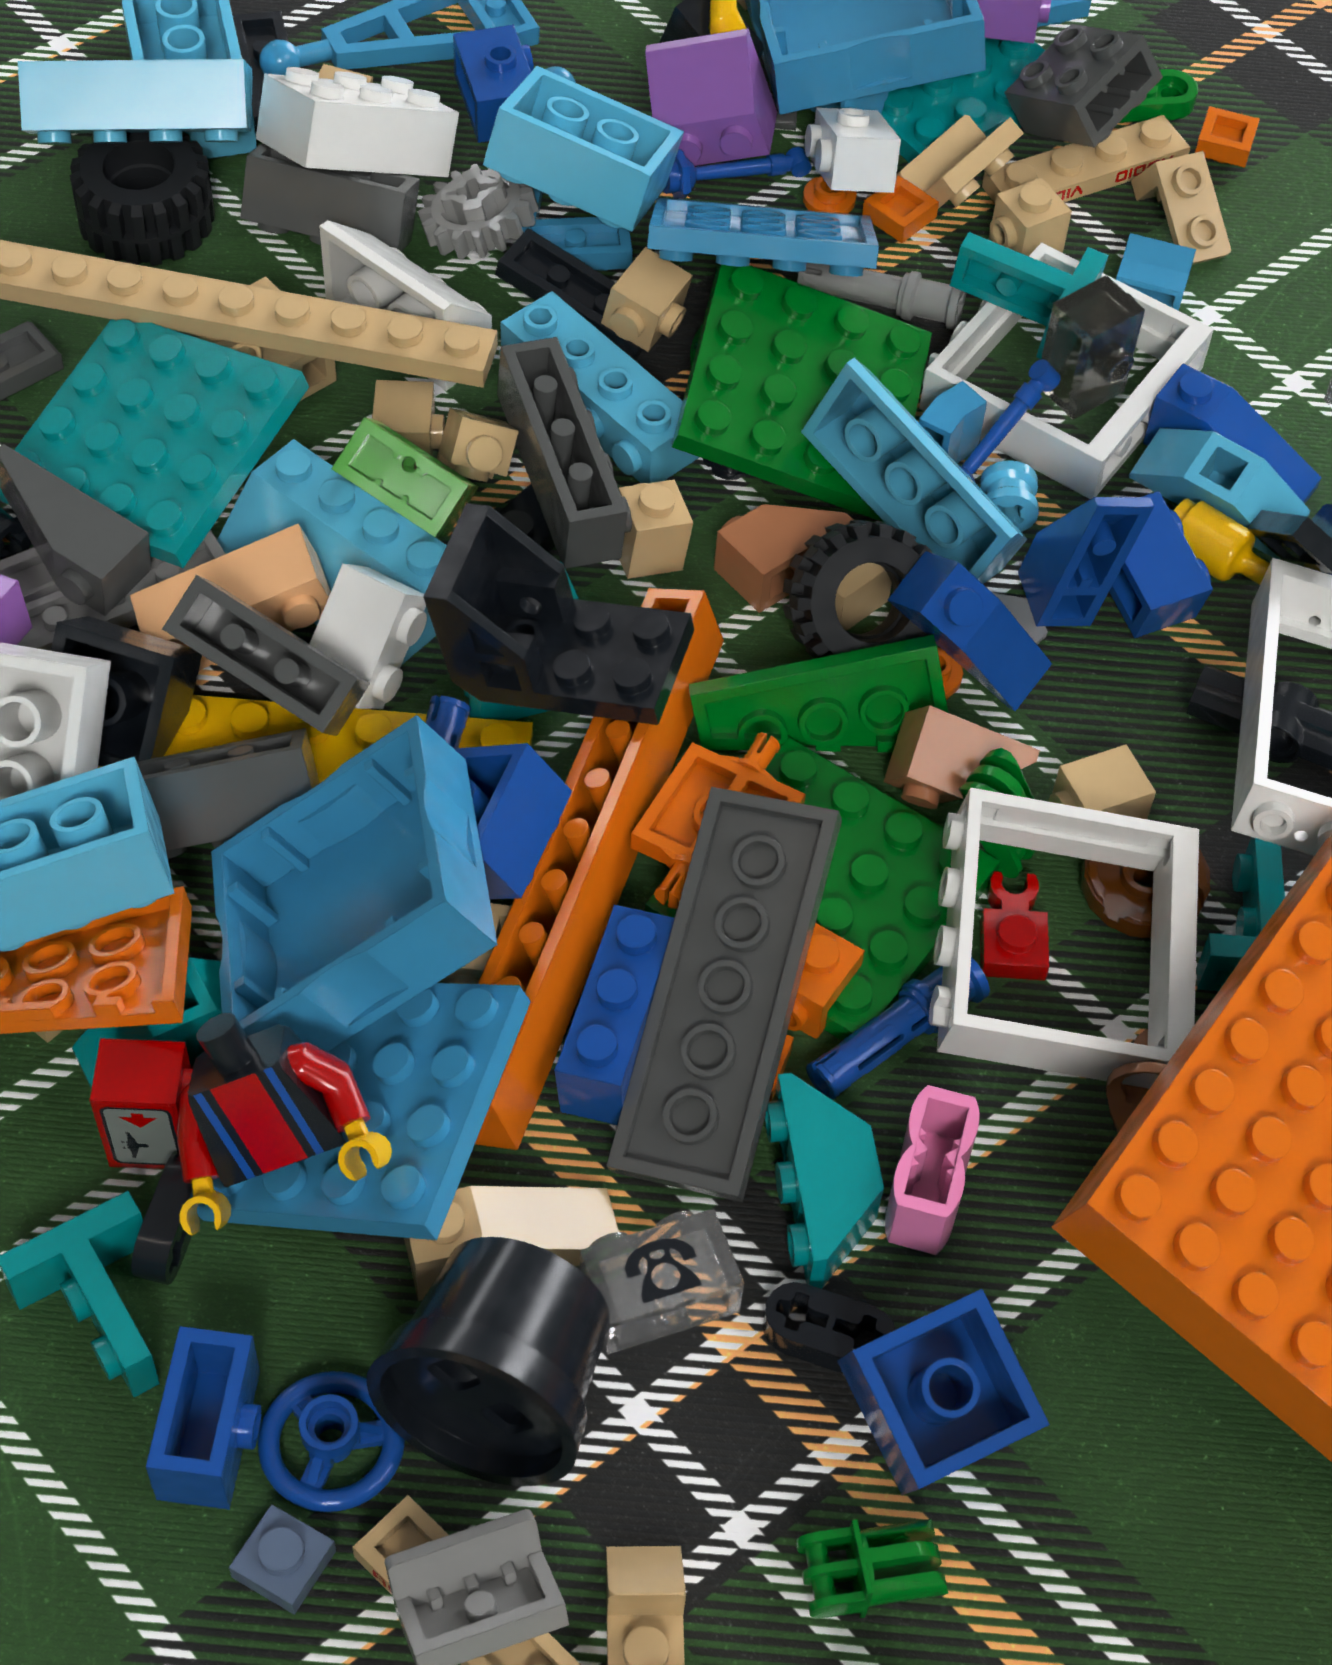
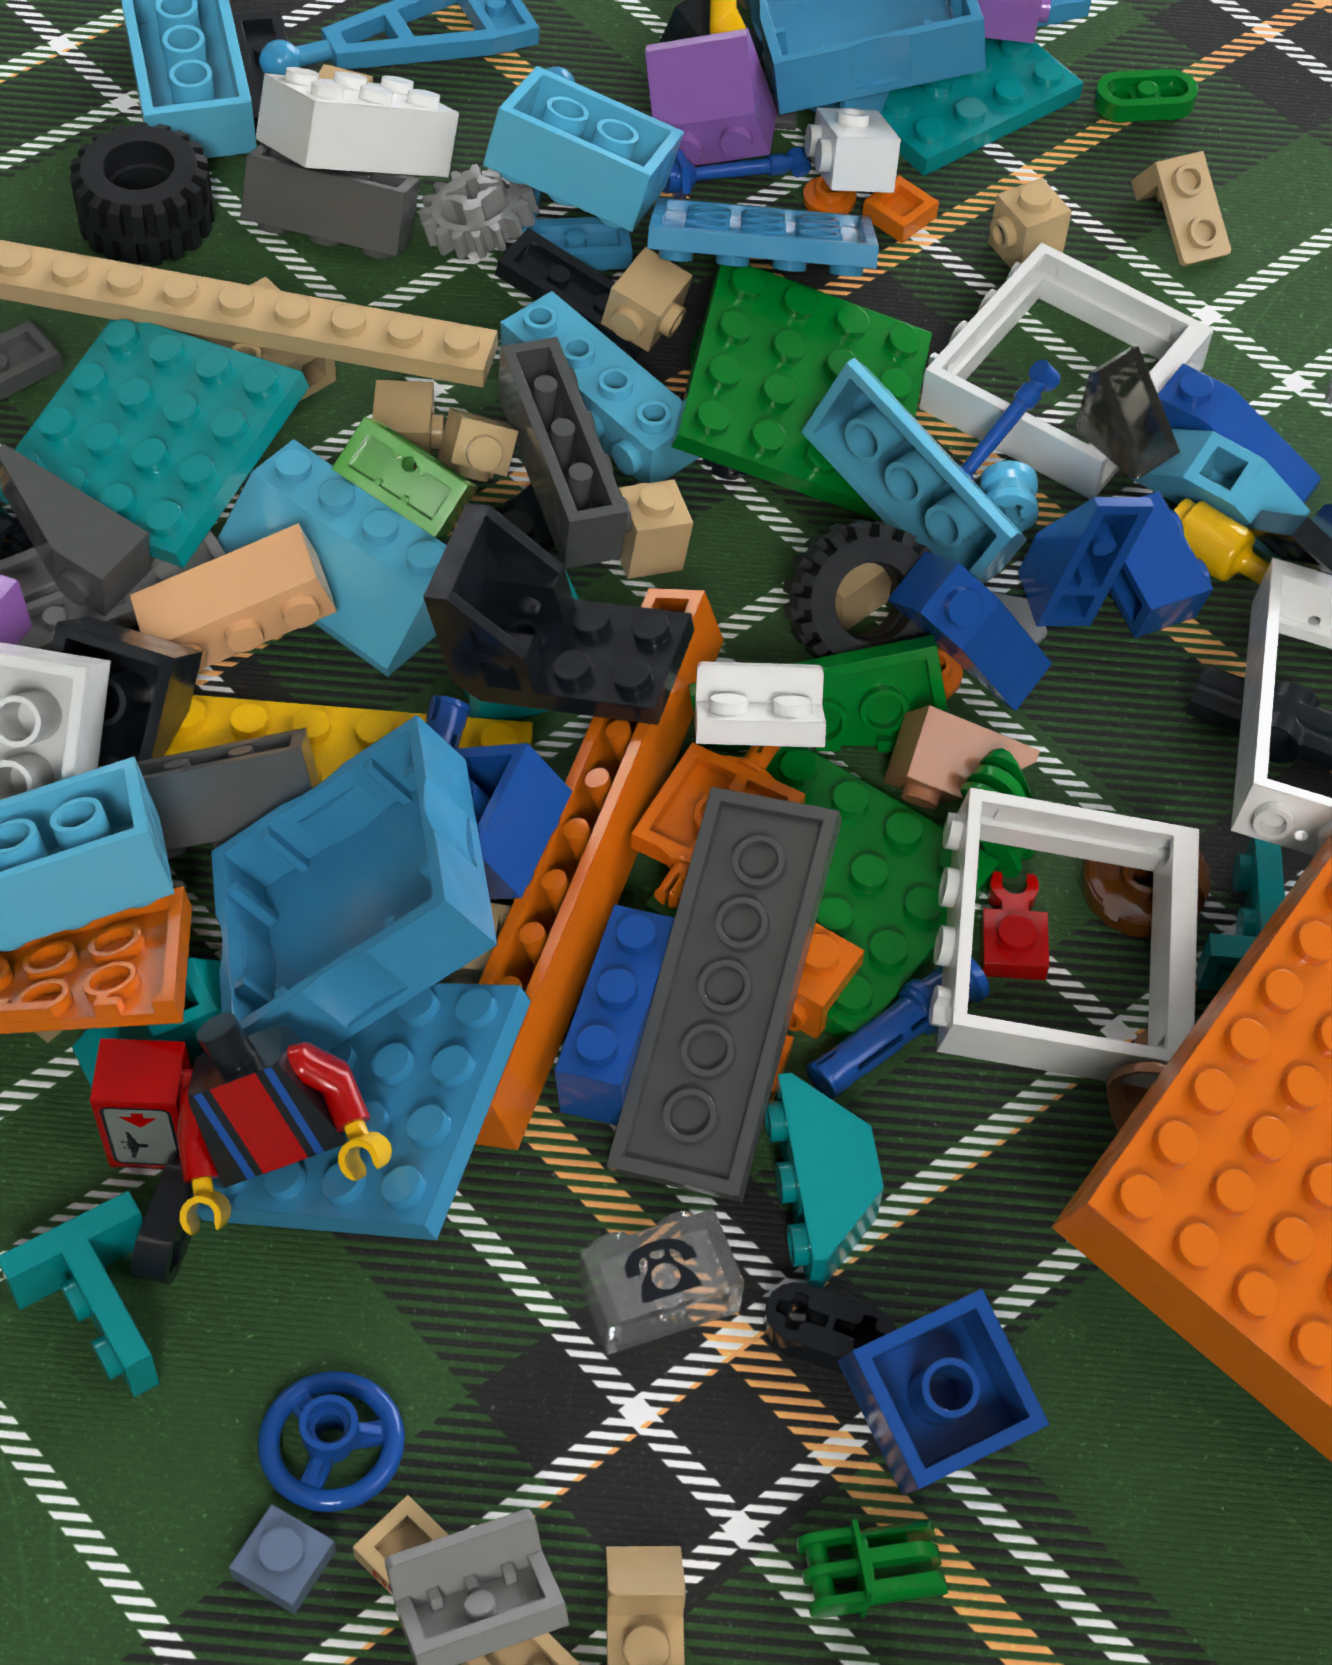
medium azure slope [18,59,253,144] -> none
blue brick [146,1326,261,1510] -> none
dark grey brick [162,575,370,736] -> none
white brick [310,564,427,709] -> none
white slope [319,220,492,391] -> none
black piece [366,1237,610,1486] -> none
tan slope [404,1186,624,1301] -> none
blue brick [453,24,534,143] -> none
nougat slope [714,504,854,613] -> none
light grey pin [797,263,966,330] -> none
bright pink brick [885,1085,979,1255] -> none
tan bracket [896,115,1024,209] -> none
dark azure piece [919,381,987,463] -> none
teal bracket [950,232,1109,366] -> none
tan plate [982,115,1191,203] -> none
dark grey brick [1004,24,1163,148] -> none
clear smoke brick [1041,275,1145,420] -> none
tan brick [1049,744,1156,819] -> none
dark azure piece [1116,233,1196,311] -> none
orange plate [1195,106,1260,168] -> none
none -> white bracket [695,661,826,748]
none -> clear smoke slope [1075,346,1180,479]

